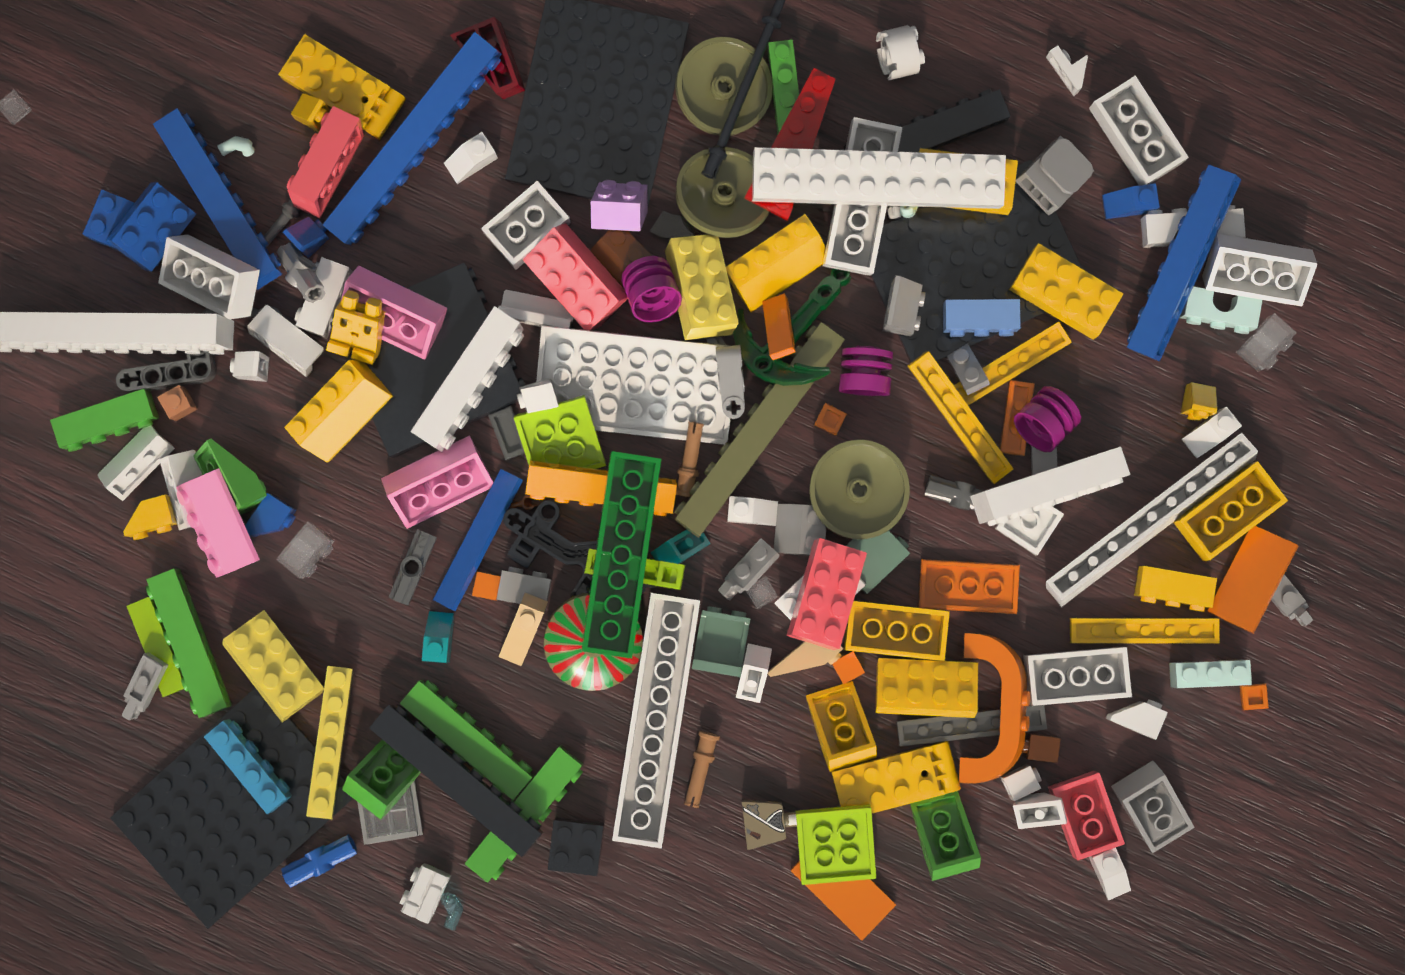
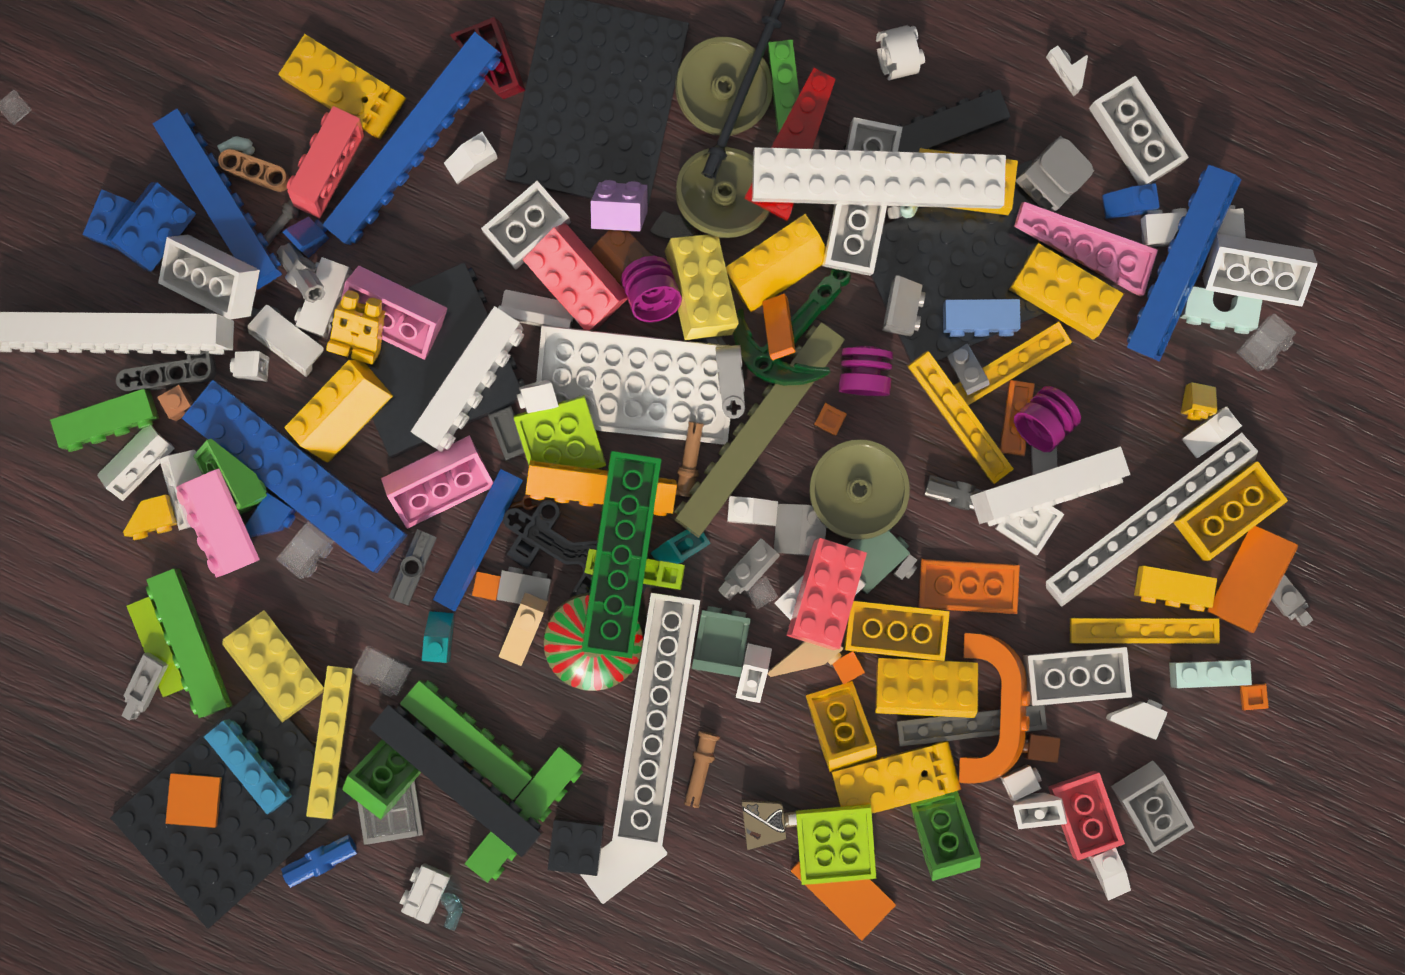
yellow slope [291,93,330,133] -> none
none -> orange tile [166,773,222,828]
none -> blue brick [182,380,408,573]
none -> medium nougat beam [218,149,290,192]
none -> clear brick [352,646,413,697]
none -> white sticker [580,841,668,904]
none -> light grey plate [893,554,917,580]
none -> bright pink wing [1014,202,1158,296]

